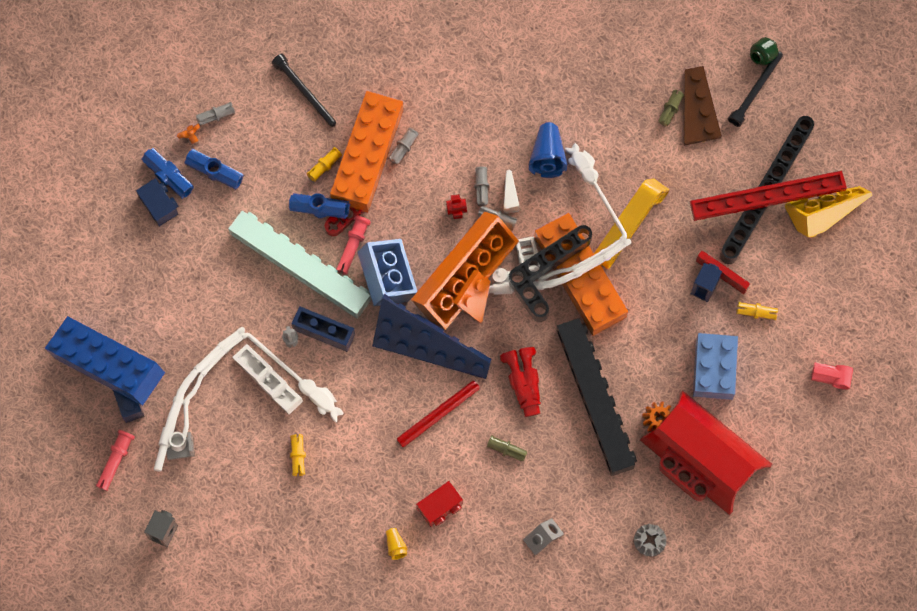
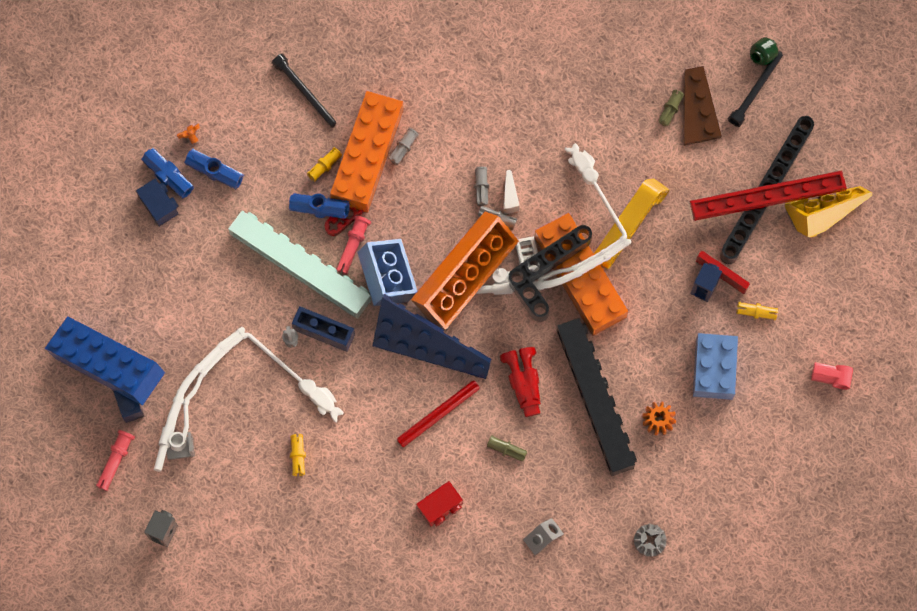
light grey axle [196,102,235,125] -> none
white slope [232,344,303,414] -> none
yellow cone [385,528,408,560] -> none
red gear [446,194,467,219] -> none
orange wing [453,270,491,323] -> none
blue cone [529,122,567,178] -> none
red panel [640,390,773,515] -> none

